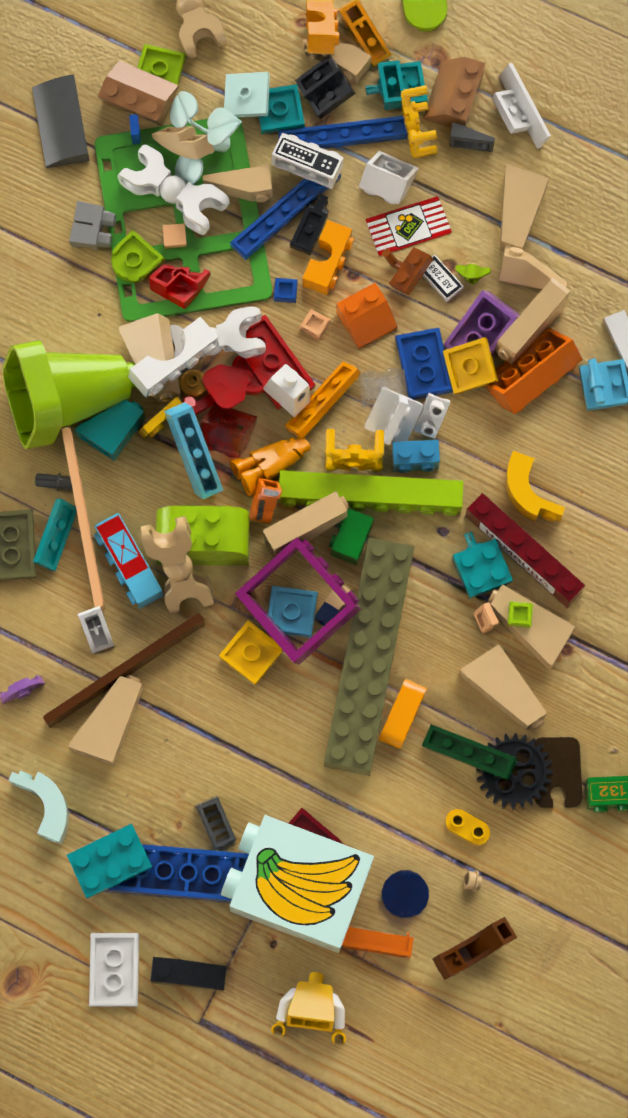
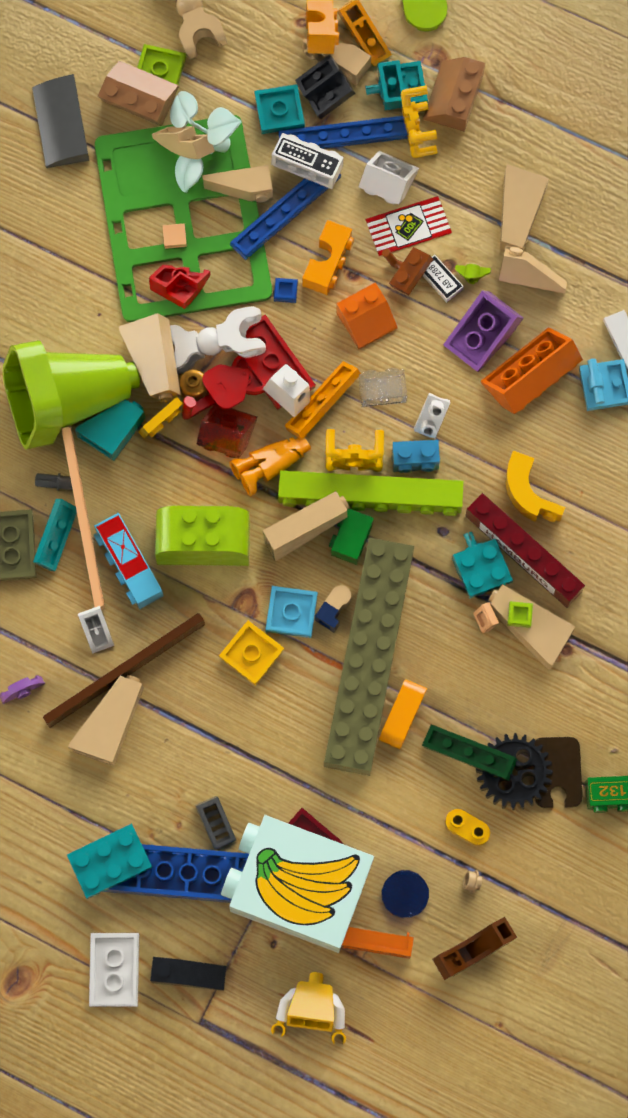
light aqua arch [8,771,69,845] -> none
light grey hips [69,201,116,251] -> none
lime tile [111,230,165,283] -> none
white piece [117,145,230,235] -> none
white arch [128,317,218,398] -> none
blue tile [129,114,141,145] -> none
tan piece [141,516,214,614] -> none
medium azure brick [164,402,223,499] -> none
light aqua plate [224,72,270,118] -> none
magenta window [235,537,361,665] -> none
orange leg [250,478,282,524] -> none
black hinge [290,194,329,256] -> none
light nougat tile [300,309,330,340] -> none
white bracket [364,387,423,445] -> none
blue tile [395,328,453,400] -> none
yellow plate [443,337,498,395] -> none
dark grey slope [449,122,495,152] -> none
tan slope [459,644,547,730] -> none
white bracket [491,63,551,149] -> none
tan slope [495,278,570,364] -> none

